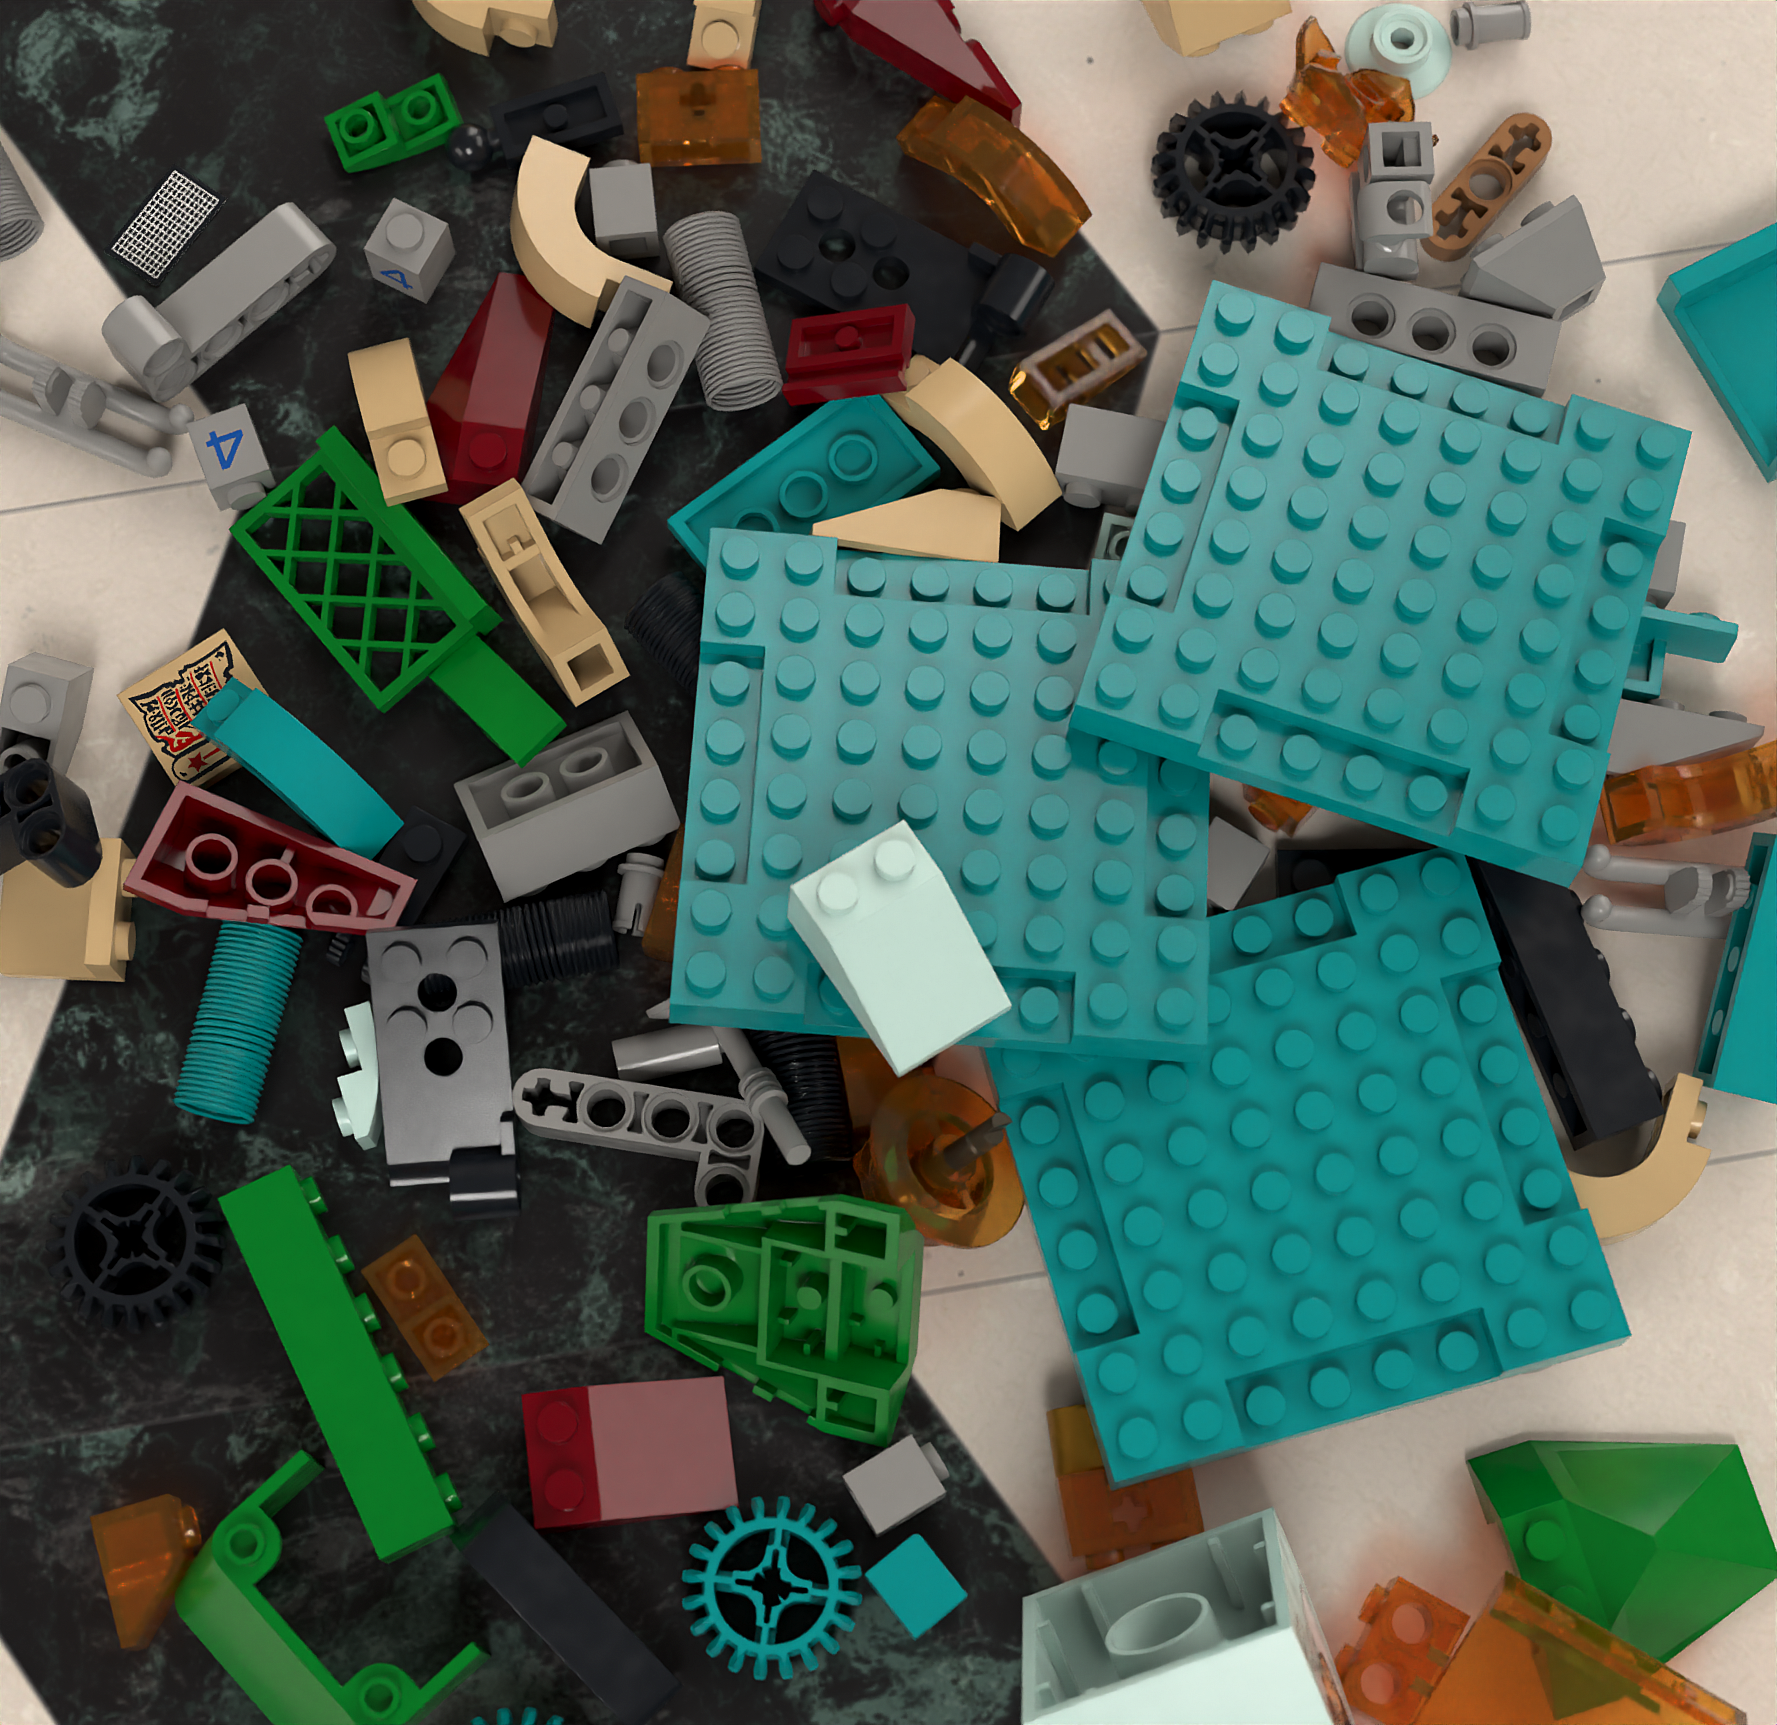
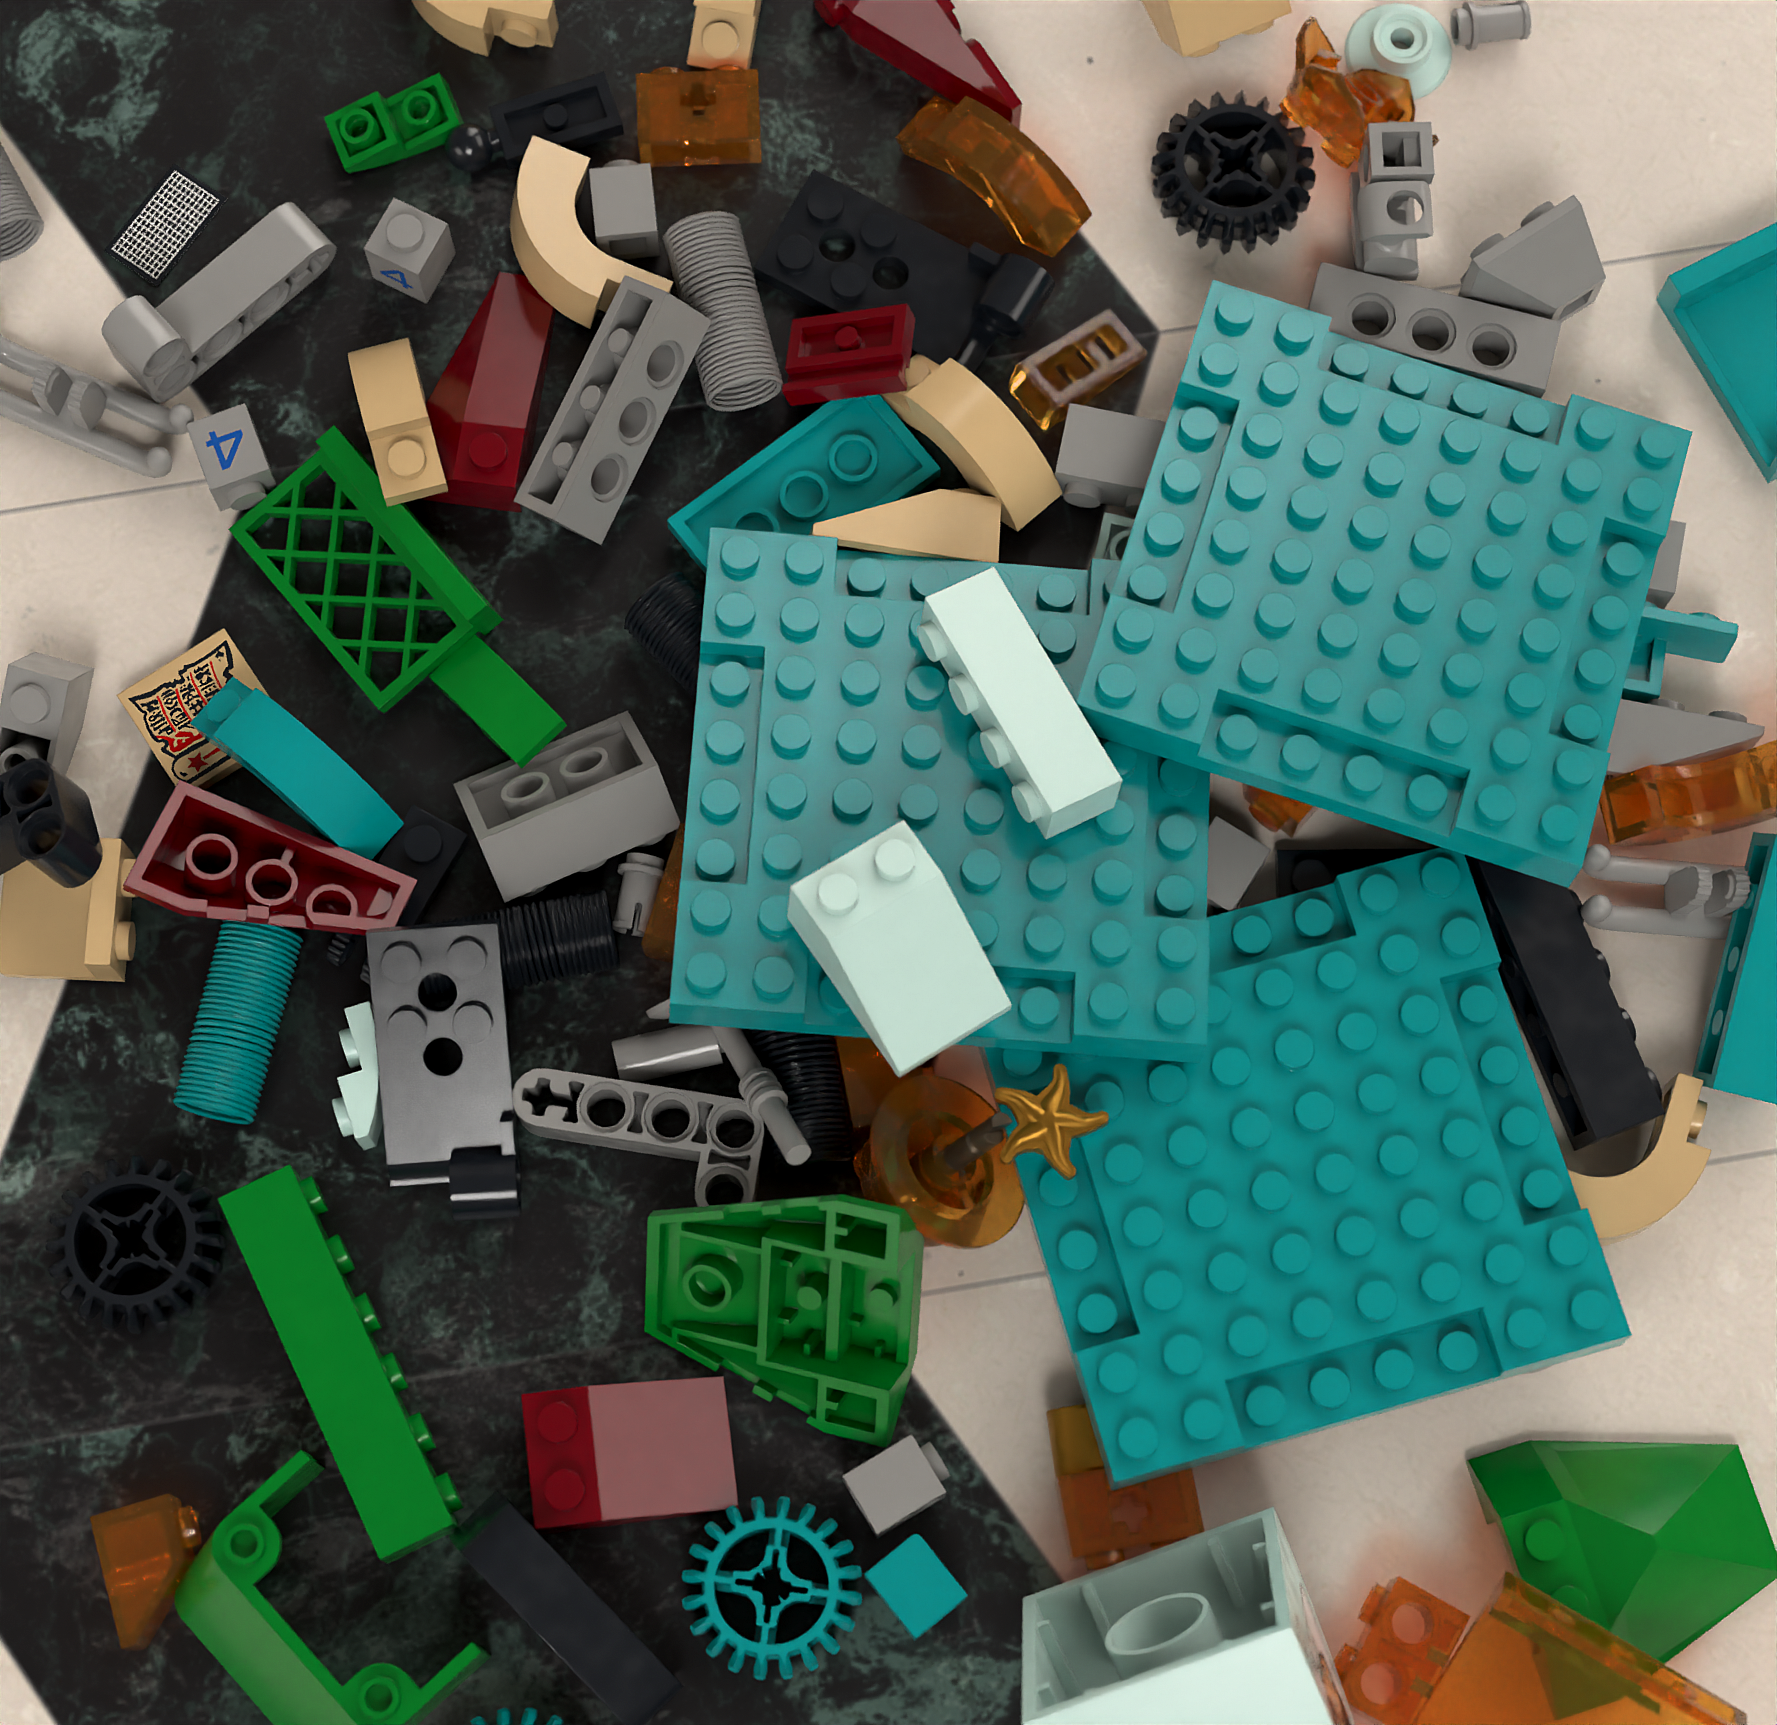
clear orange slope [361,1233,490,1382] -> none
tan arch [459,477,630,707] -> none
medium nougat beam [1420,113,1552,262] -> none
none -> light aqua brick [917,567,1122,840]
none -> pearl gold animal [994,1064,1109,1180]

